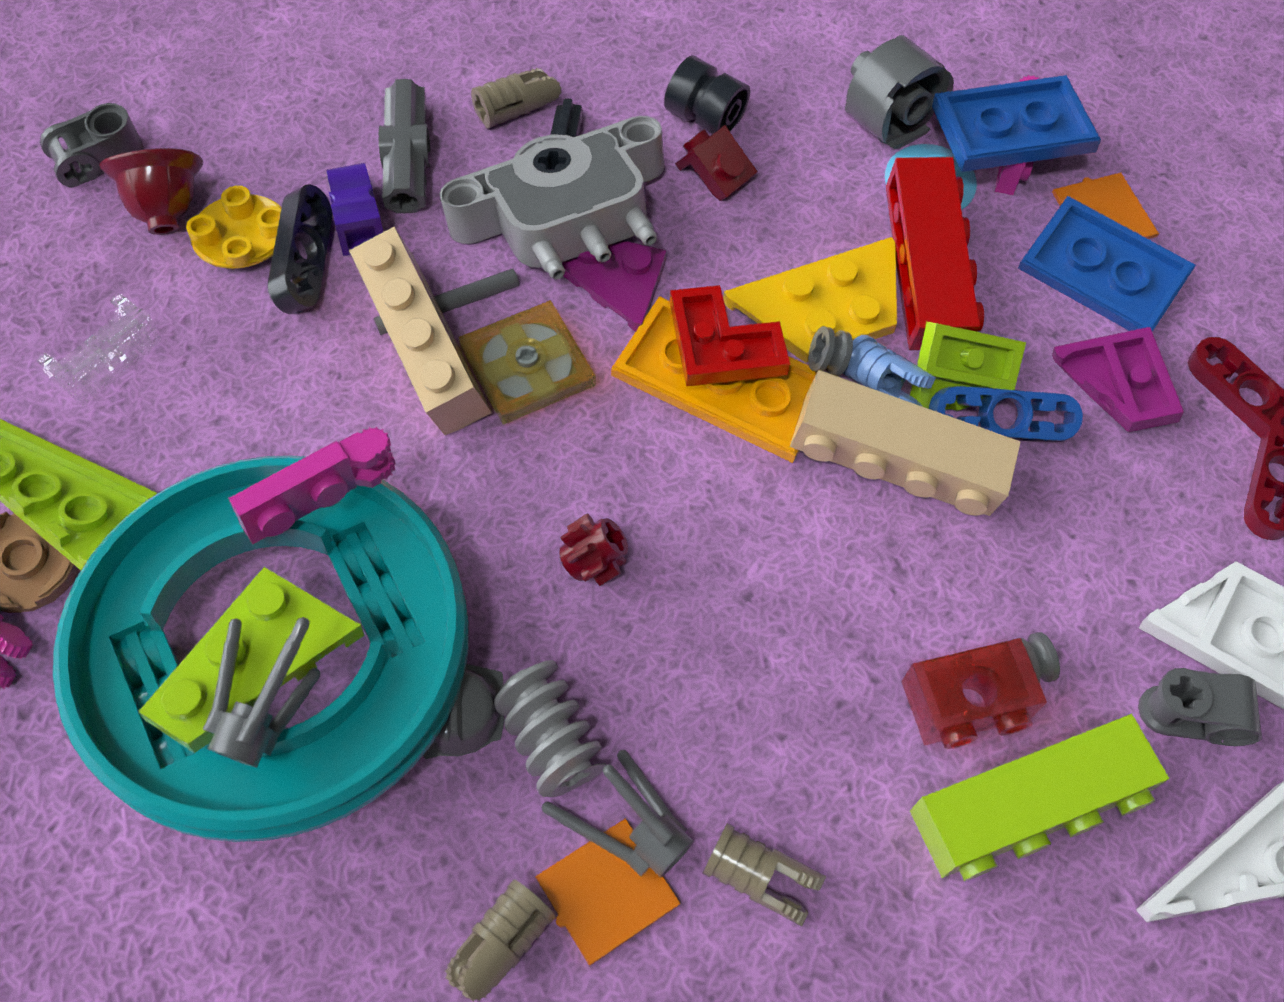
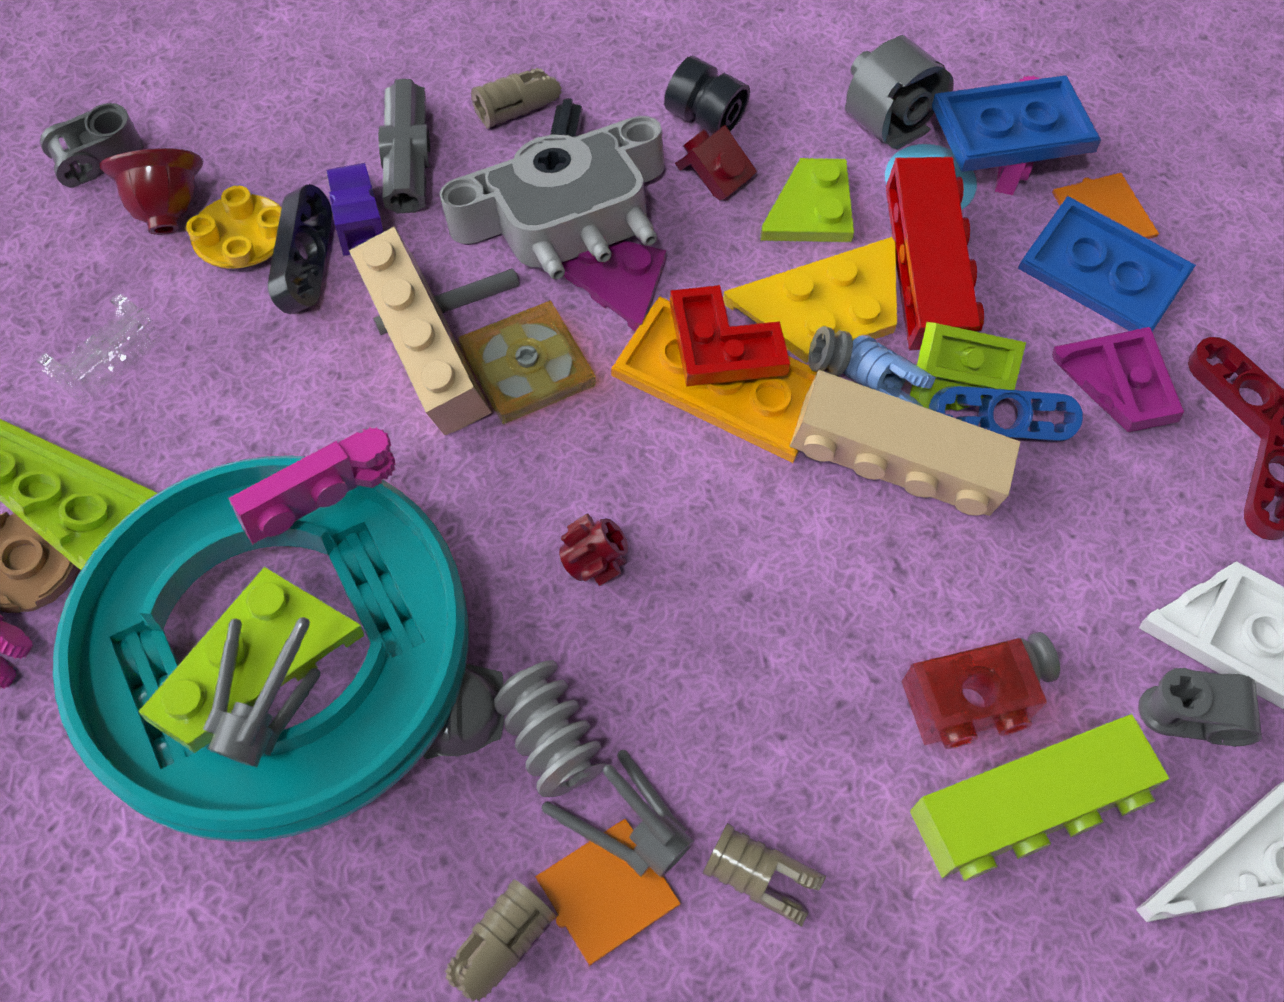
none -> lime wing [760,158,854,242]

